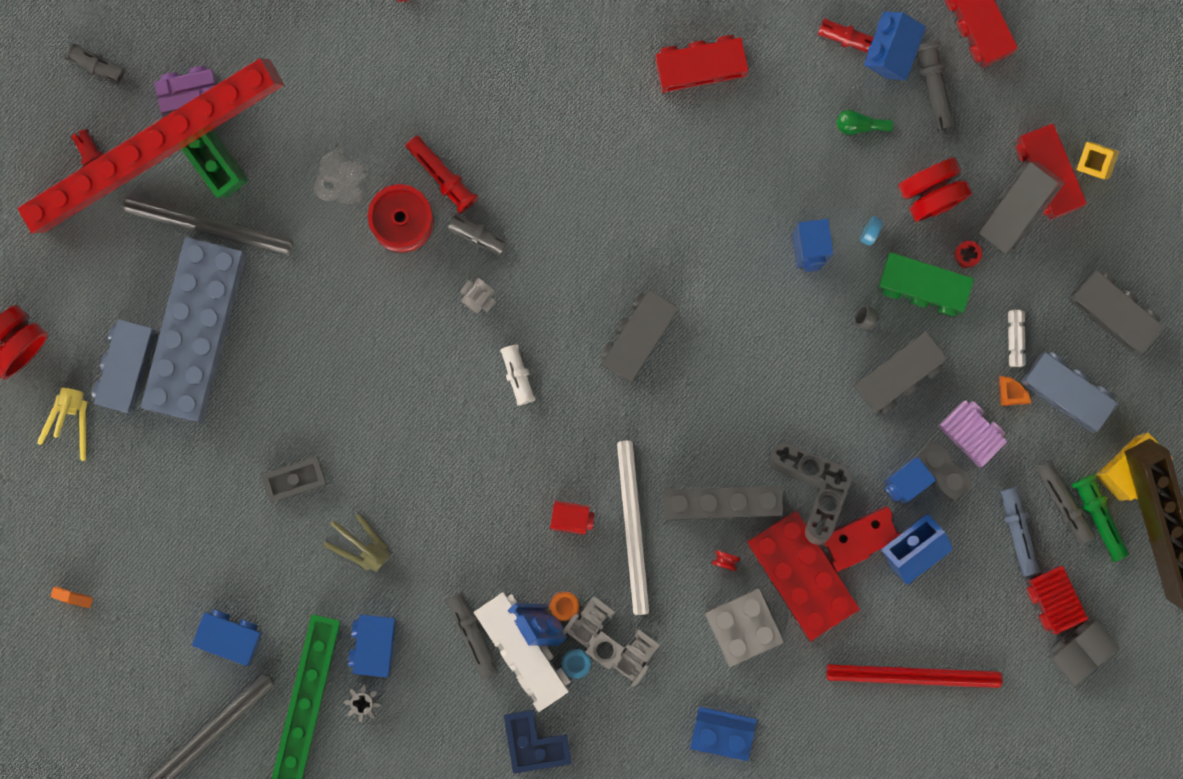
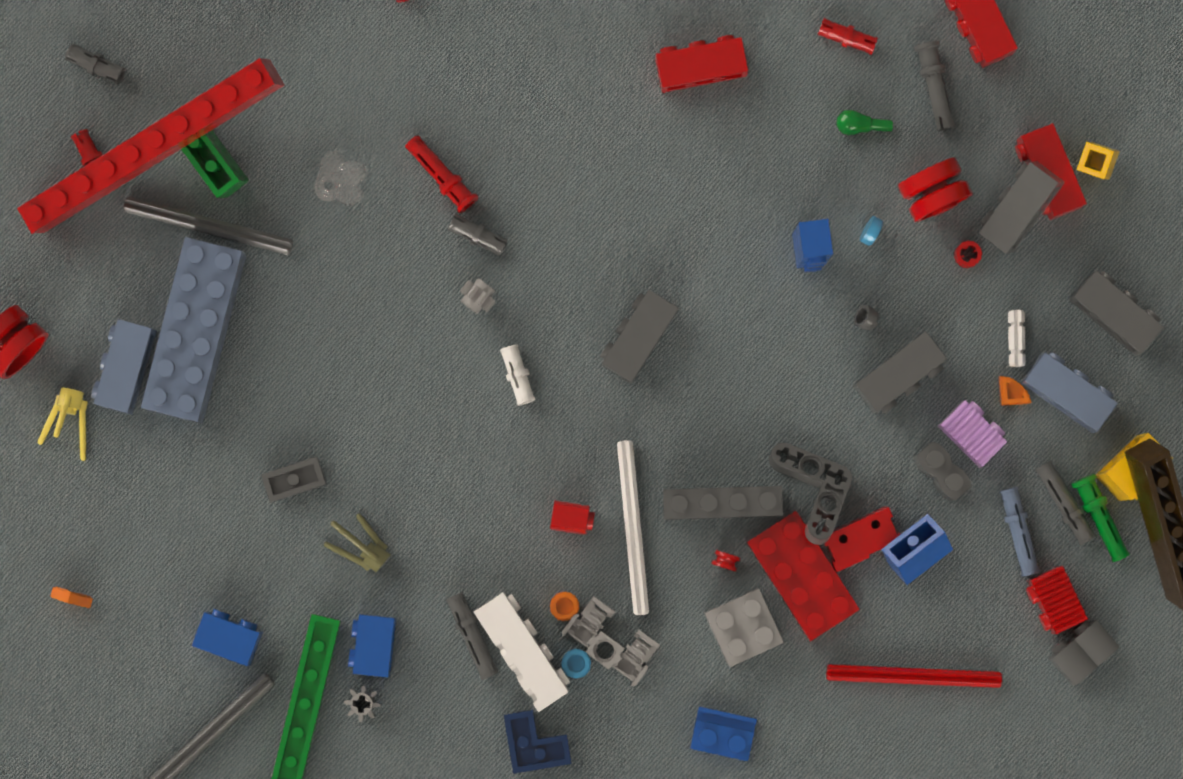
medium lavender brick [154,66,217,117] -> none
red wheel [367,184,434,253] -> none
blue plate [508,603,566,646] -> none
blue brick [864,12,926,81] -> none
green brick [877,252,974,317] -> none
blue brick [884,457,936,504] -> none

